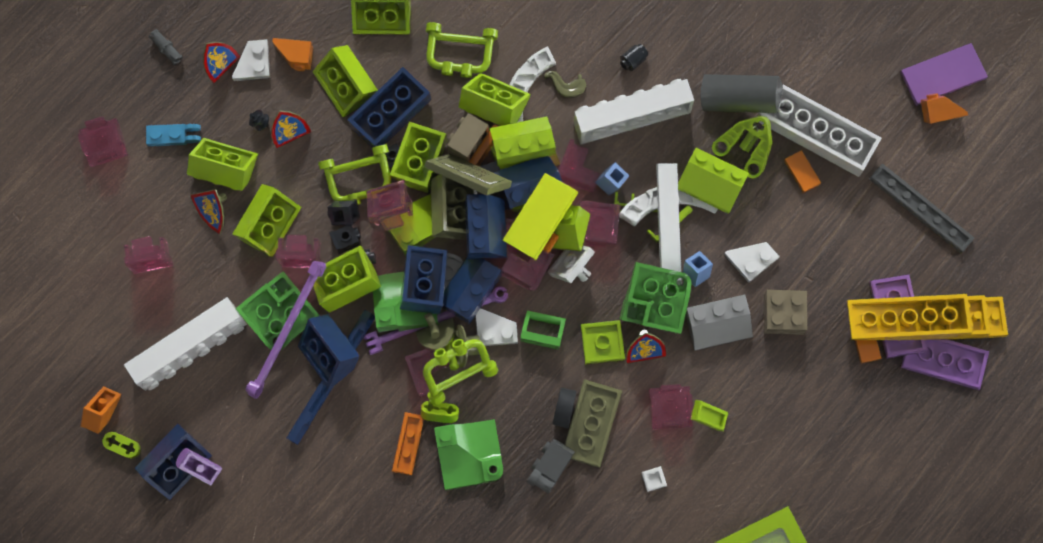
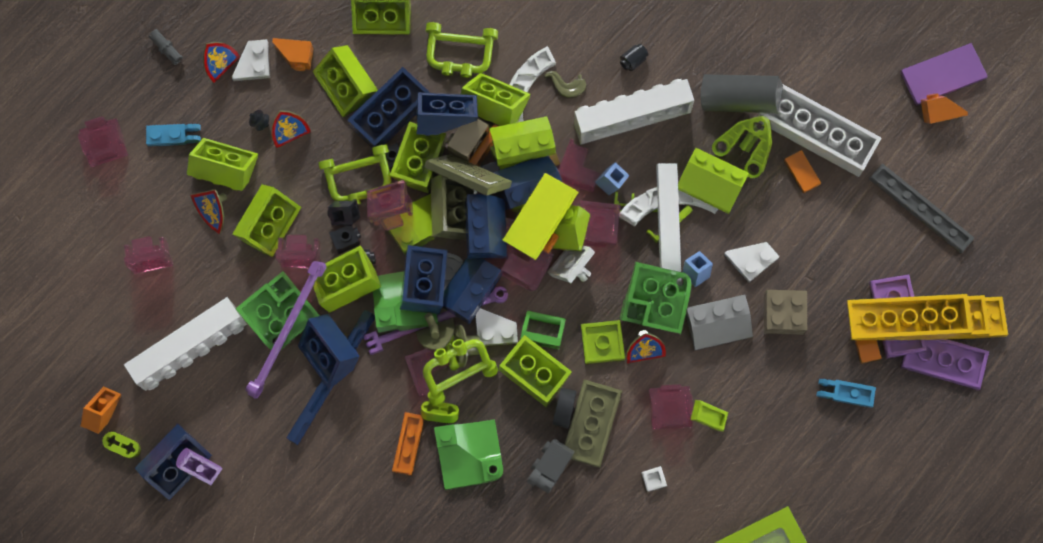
none -> dark blue slope [417,93,478,136]
none -> lime slope [499,335,572,407]
none -> dark azure hinge [817,379,876,408]

